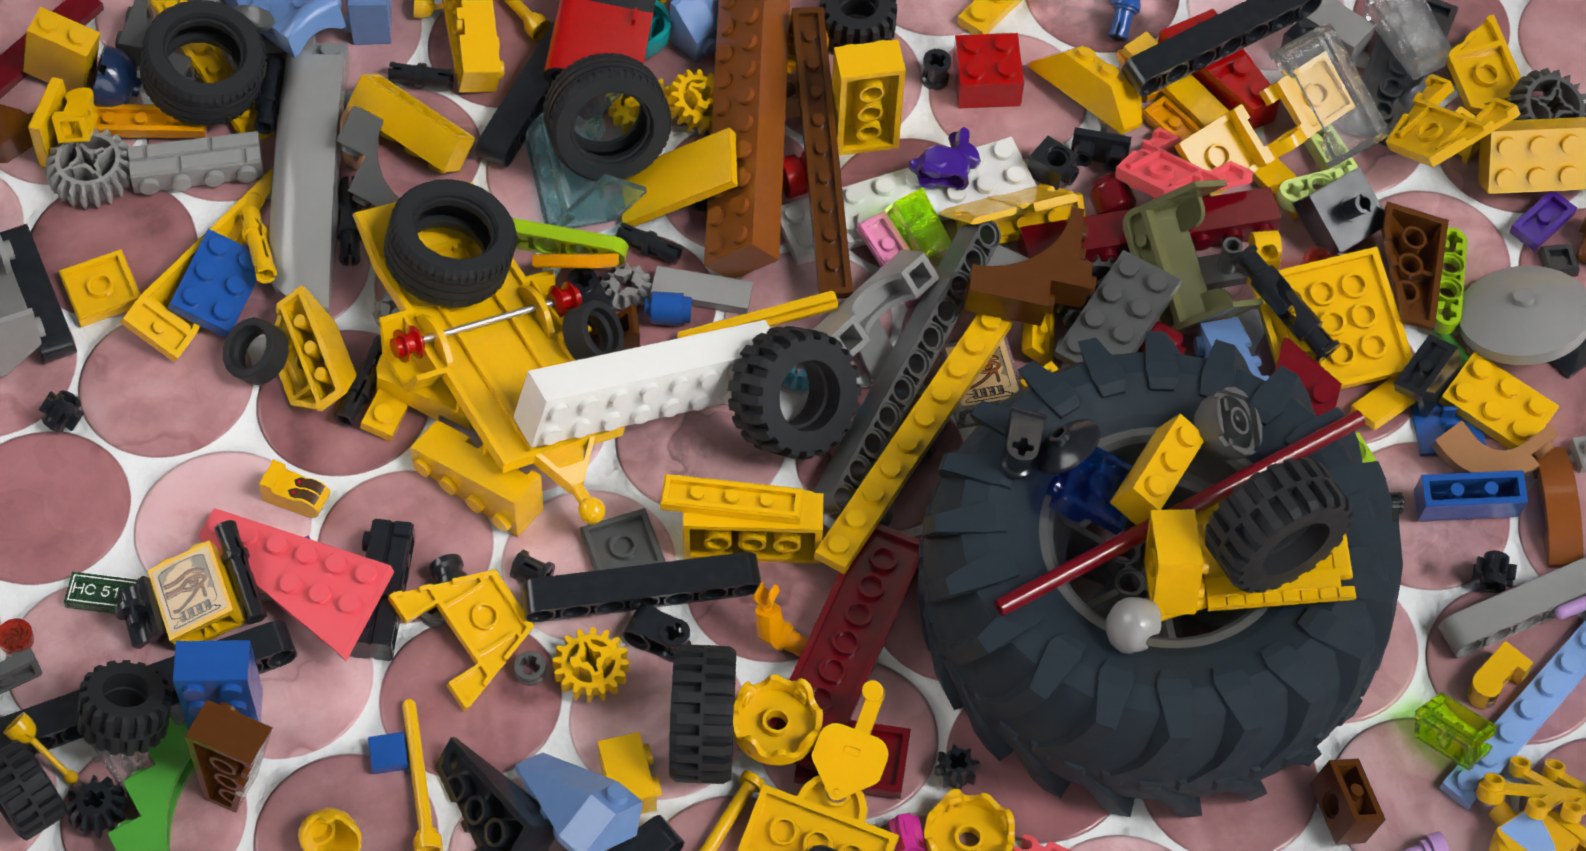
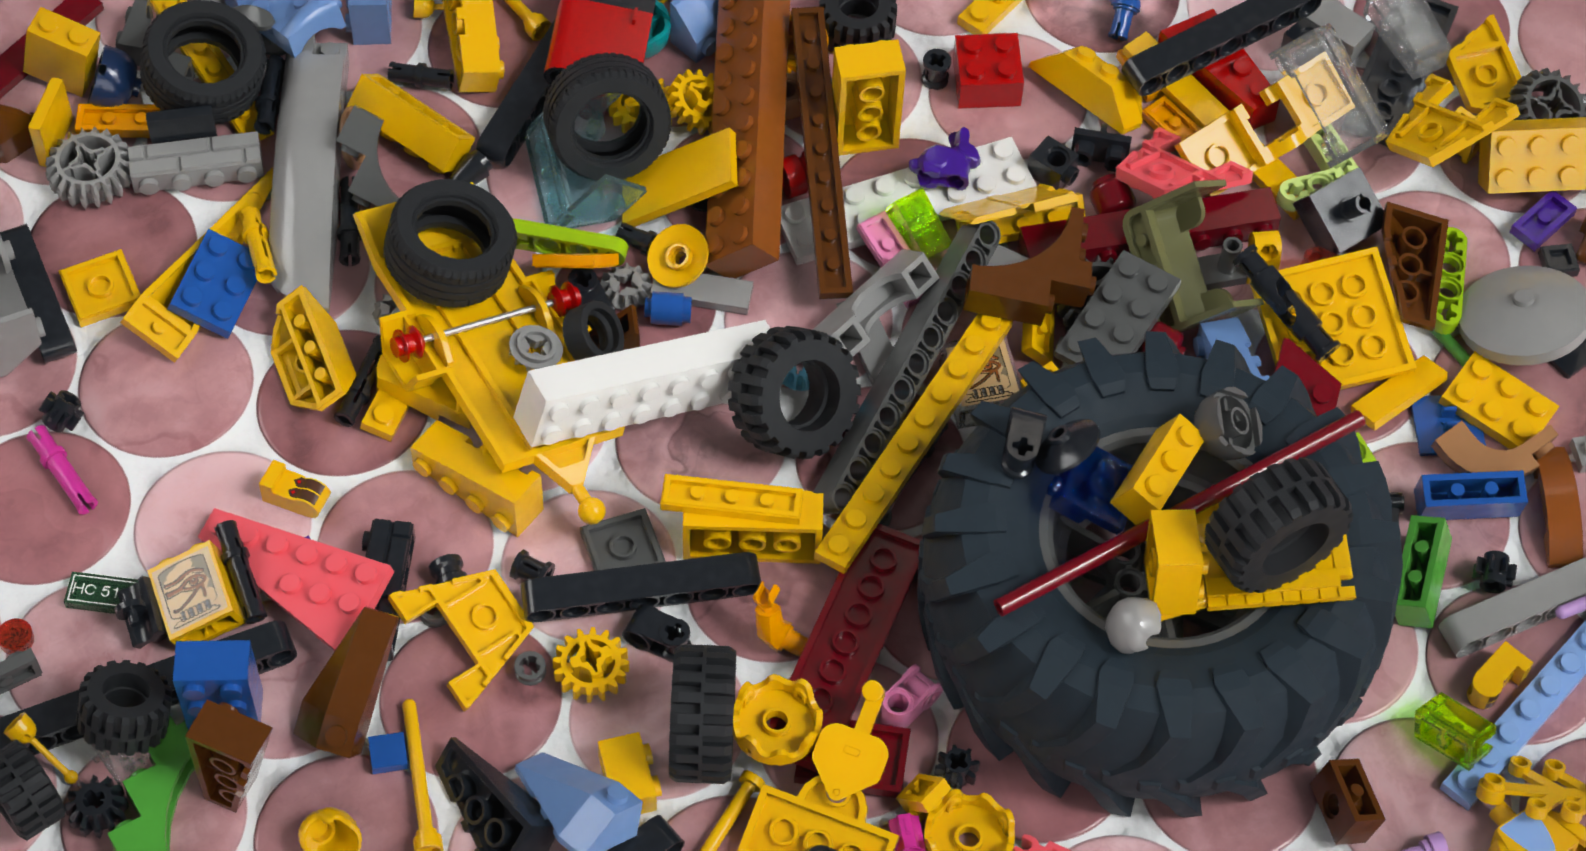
yellow leg [52,87,98,143] -> none
black tyre [223,317,289,385] -> none
yellow axle [677,291,838,339] -> none
black panel [1393,334,1462,417] -> none
none -> dark pink pin [26,425,98,515]
none -> black tile [146,105,218,144]
none -> reddish brown wedge [293,606,399,759]
none -> black cone [449,149,493,185]
none -> light grey gear [509,325,563,372]
none -> yellow dish [647,224,709,288]
none -> bright pink piece [880,664,943,728]
none -> yellow bracket [896,773,951,823]
none -> bright green brick [1395,515,1452,628]

